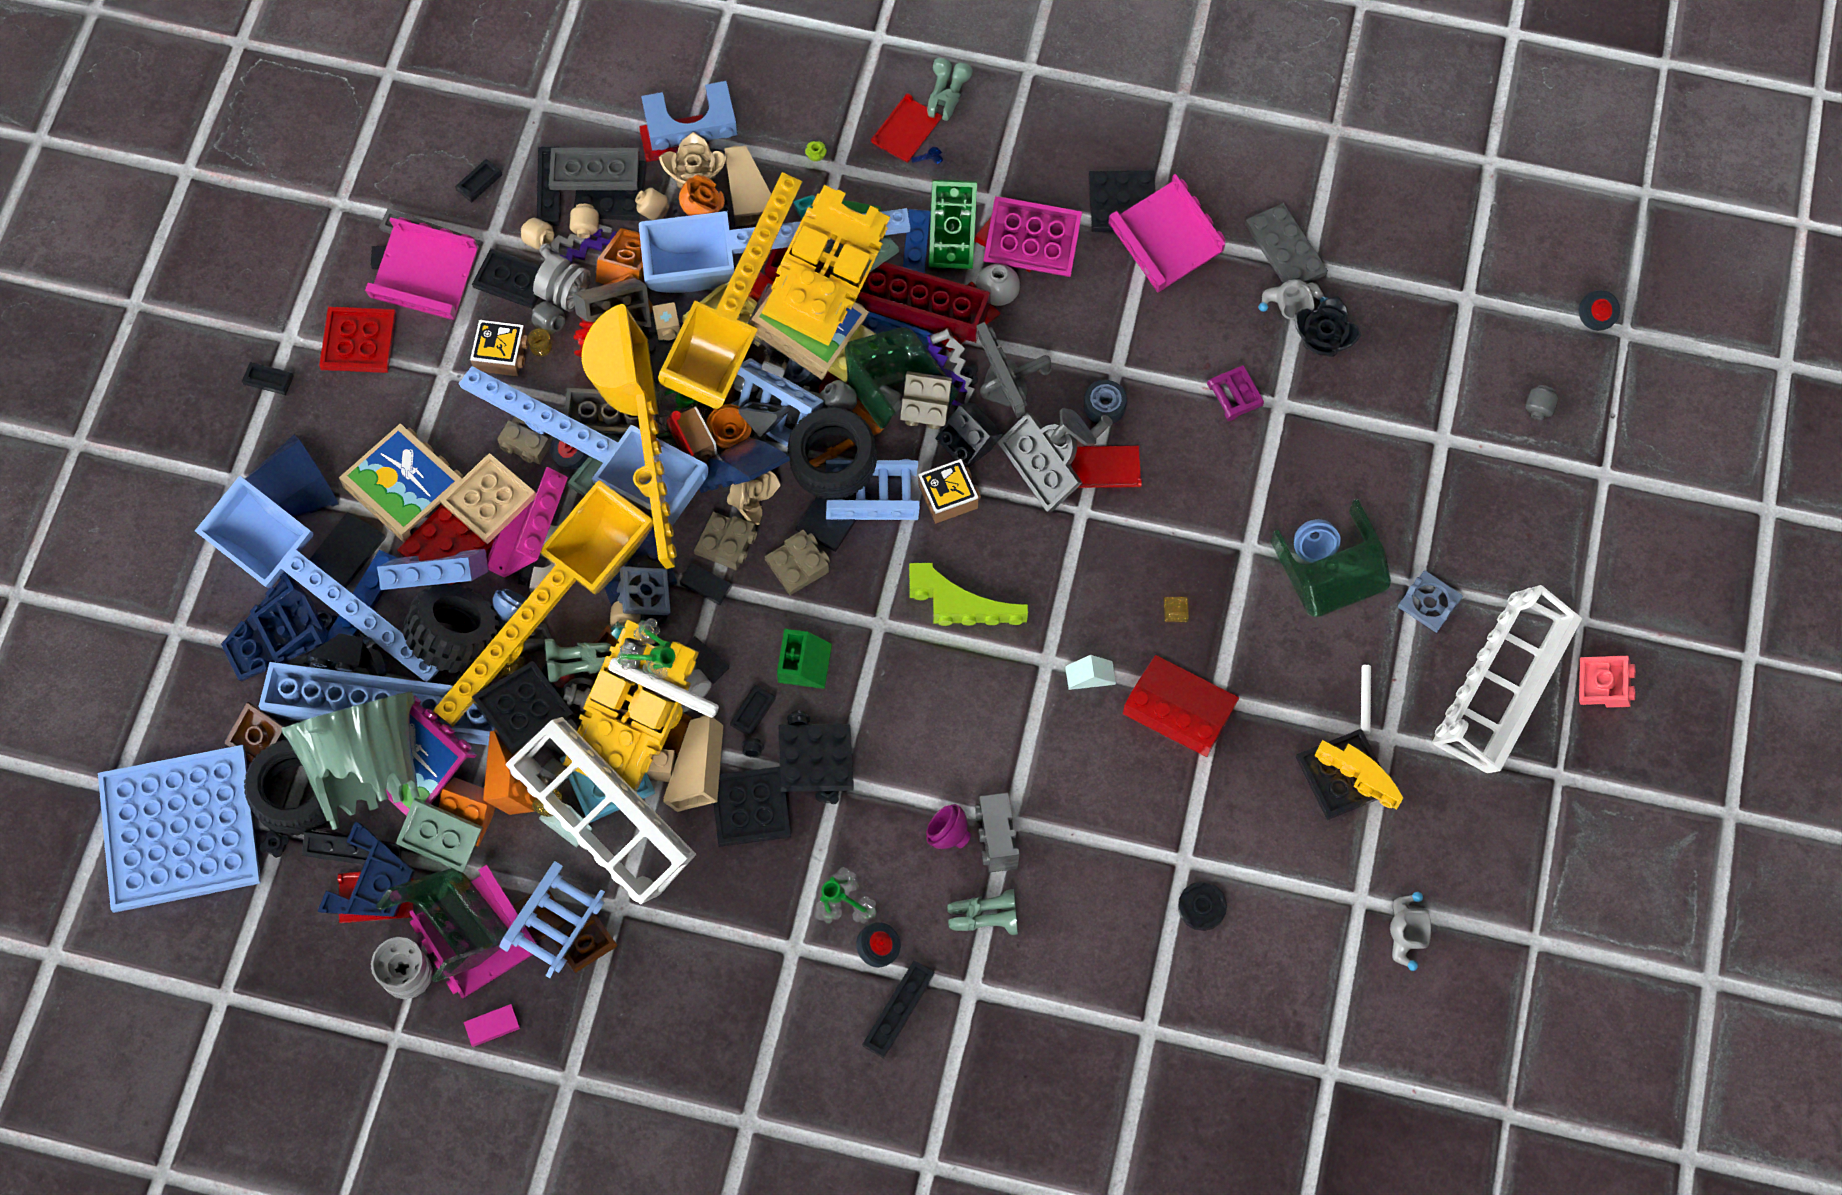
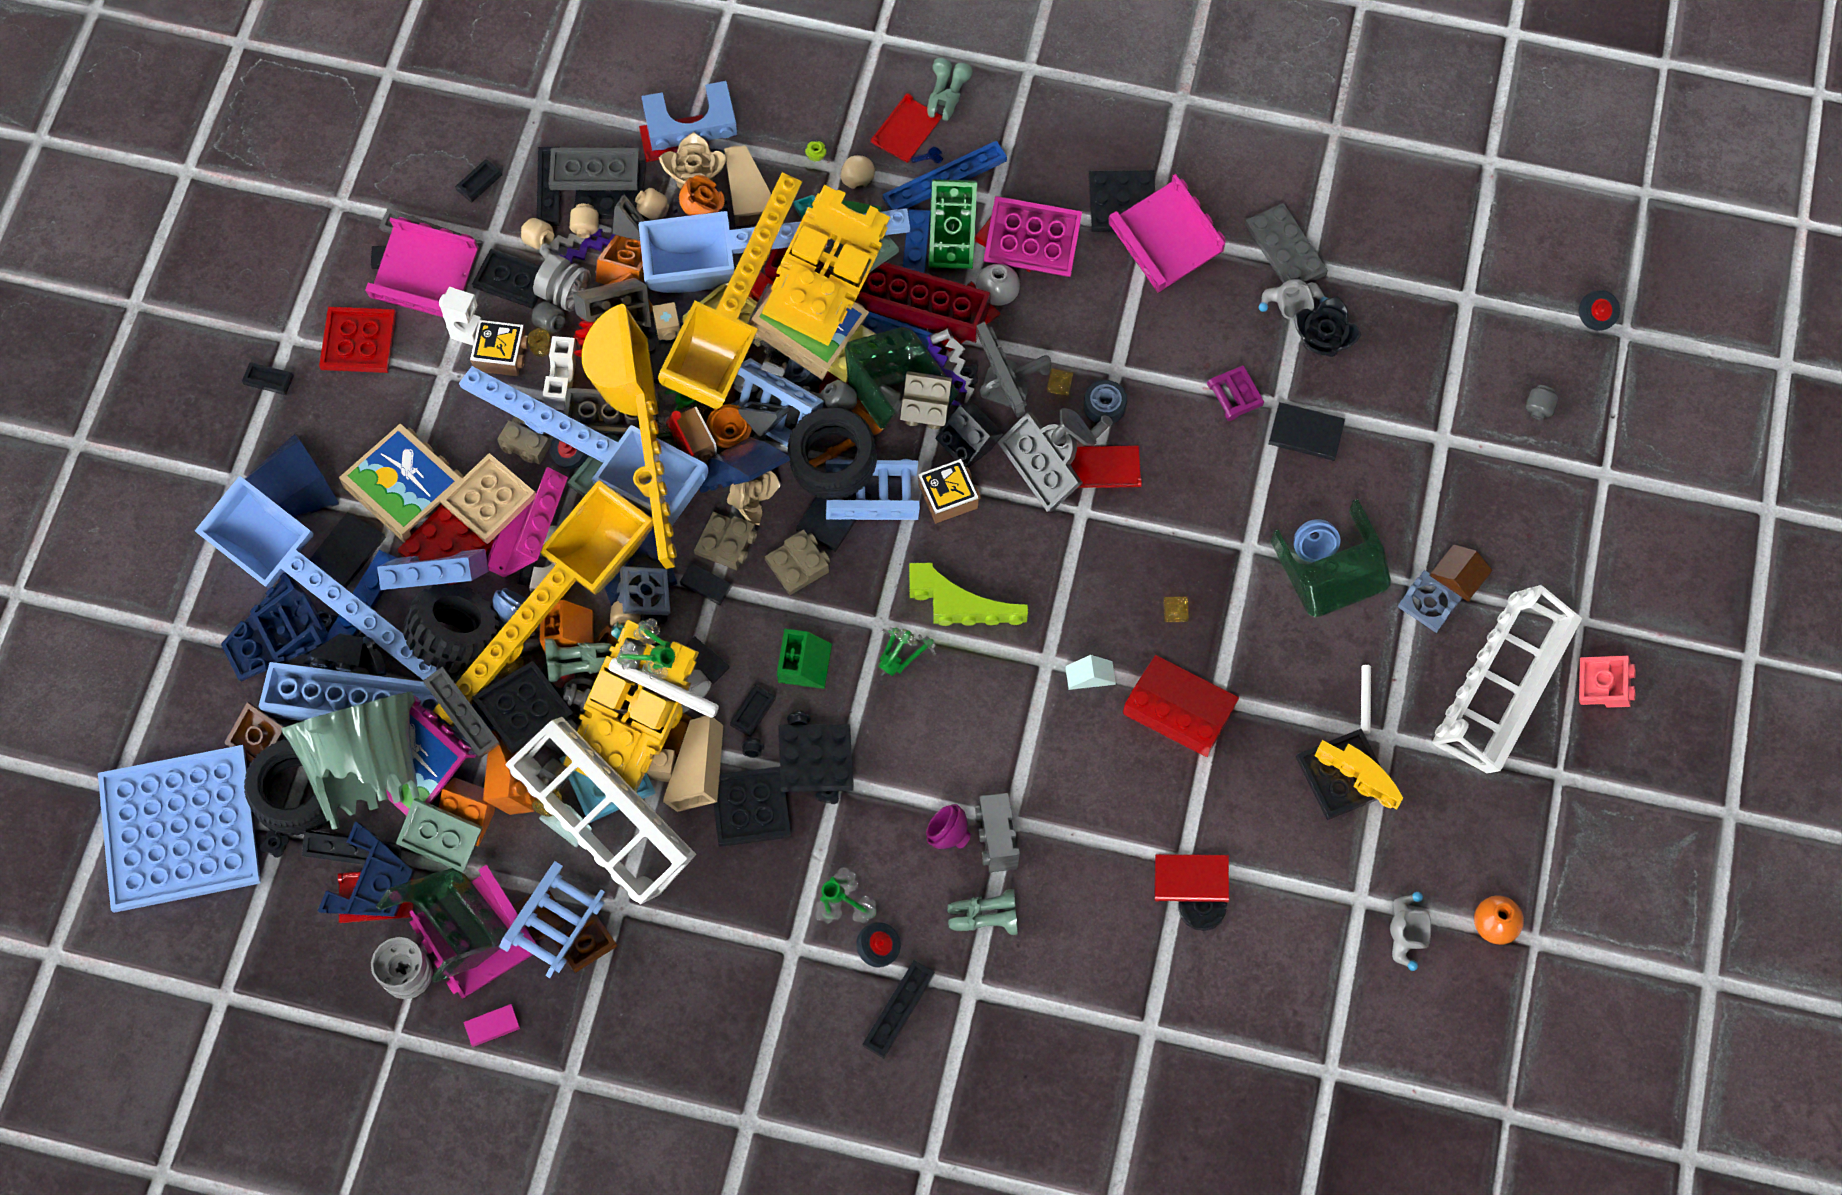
none -> dark grey plate [423,667,500,758]
none -> white arch [439,287,482,345]
none -> orange slope [540,600,594,654]
none -> white arch [543,336,577,410]
none -> dark grey slope [612,195,645,241]
none -> tan hair [840,155,875,189]
none -> green plant [878,627,936,676]
none -> blue plate [883,141,1007,210]
none -> clear yellow tile [1047,368,1073,396]
none -> red piece [1155,854,1229,902]
none -> black tile [1268,402,1345,461]
none -> reddish brown slope [1429,544,1492,602]
none -> orange piece [1474,895,1524,945]

